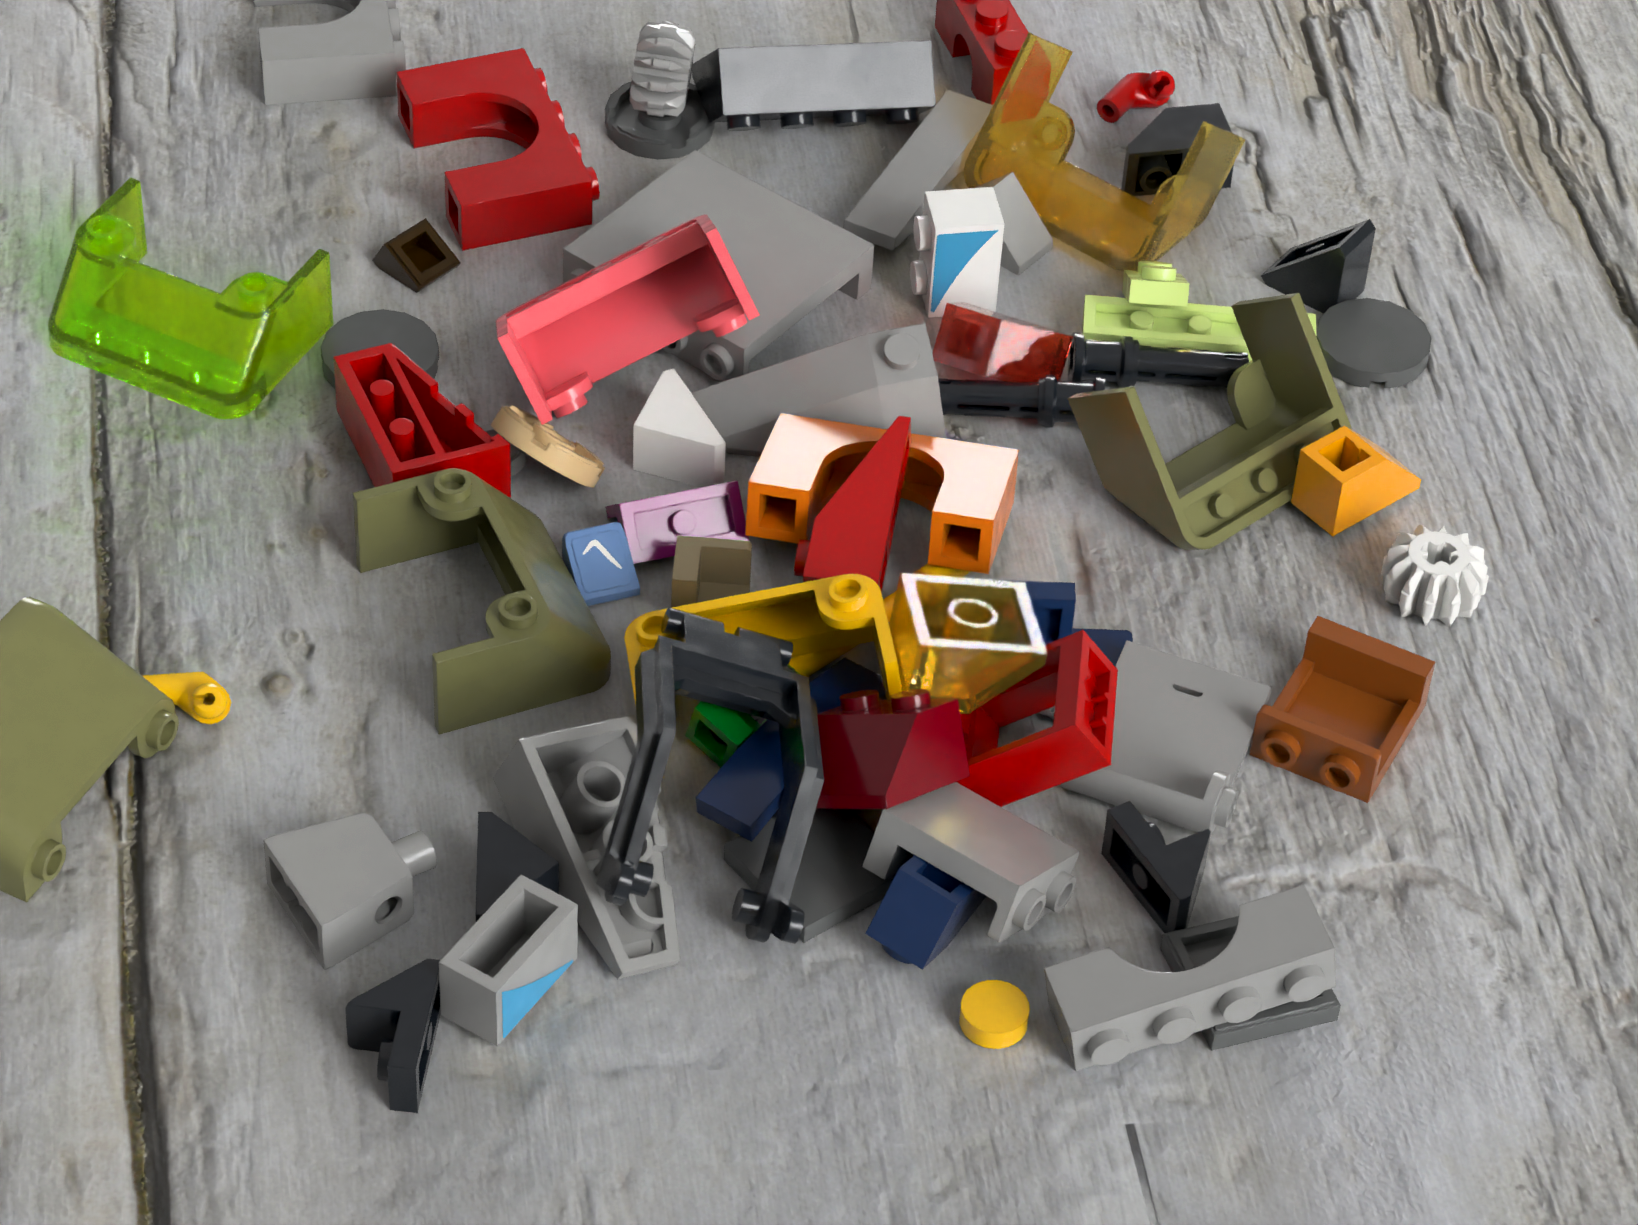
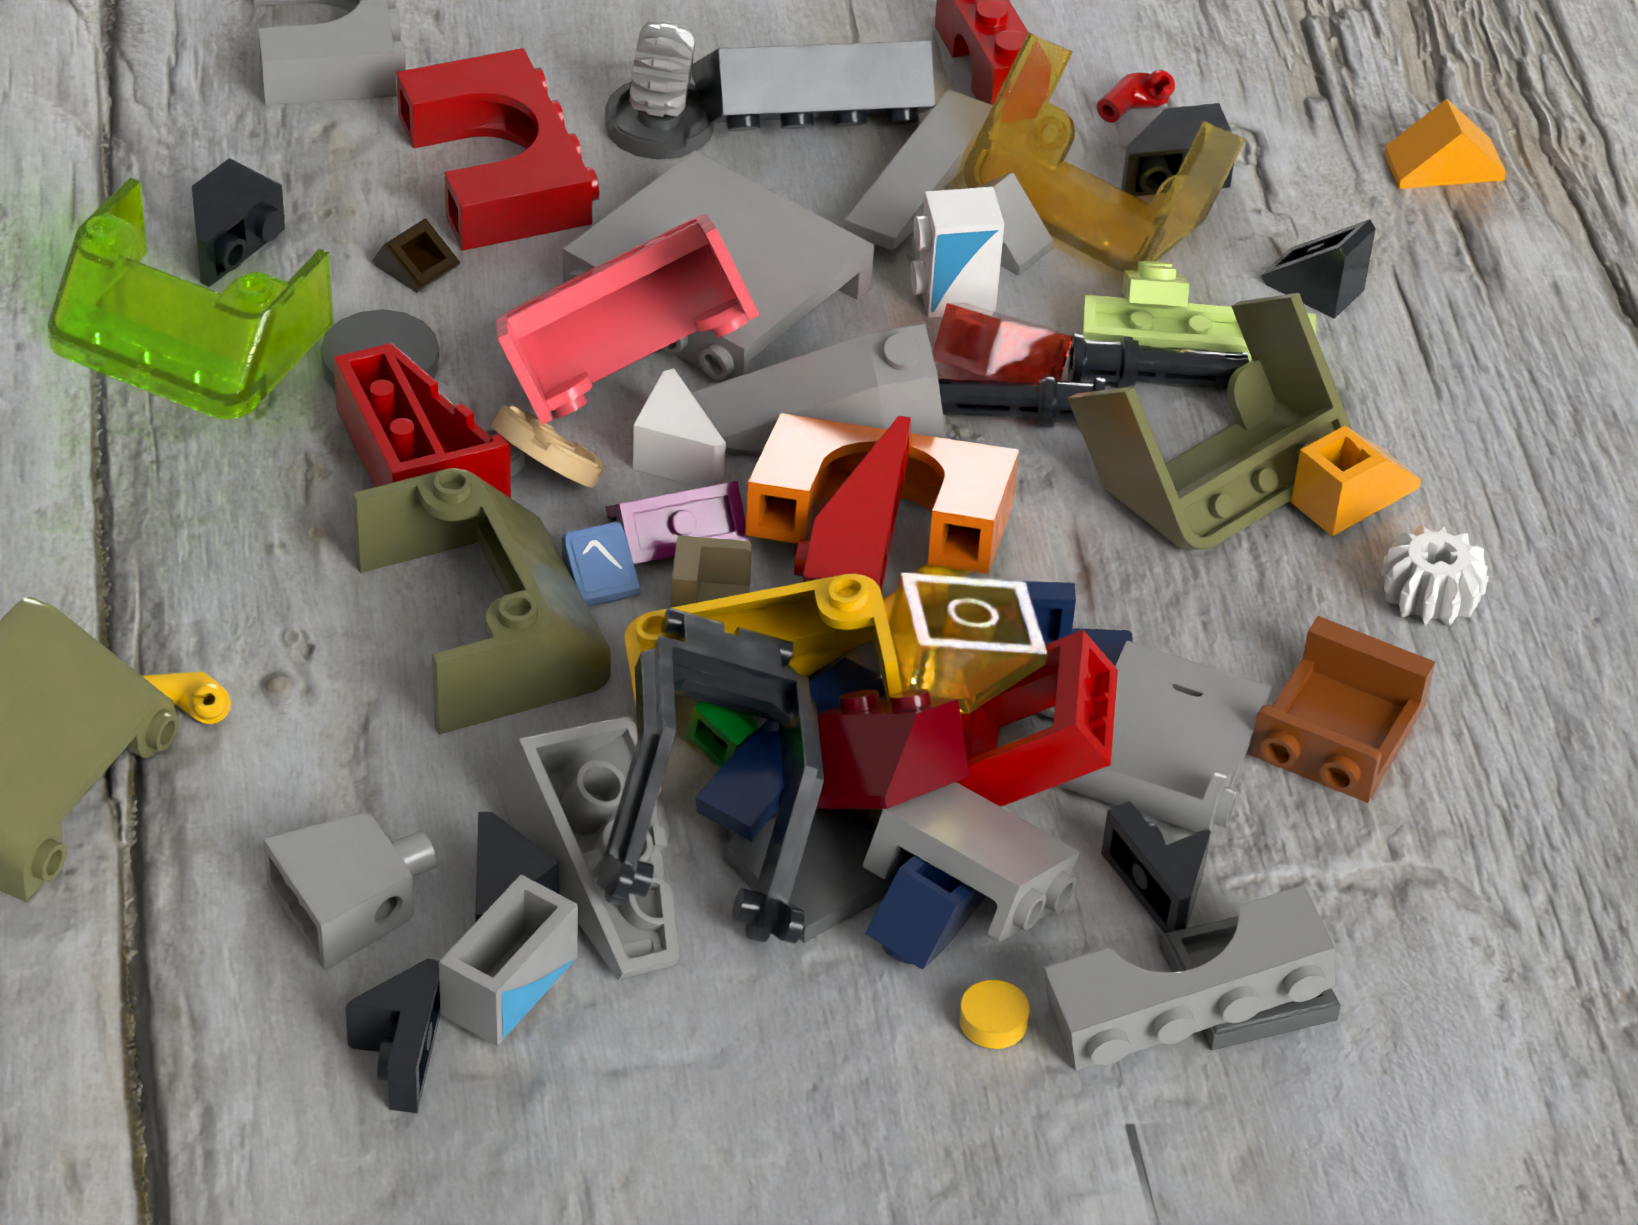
dark grey tile [1316,298,1431,388] -> none
none -> black slope [192,158,285,287]
none -> light orange slope [1384,99,1506,189]

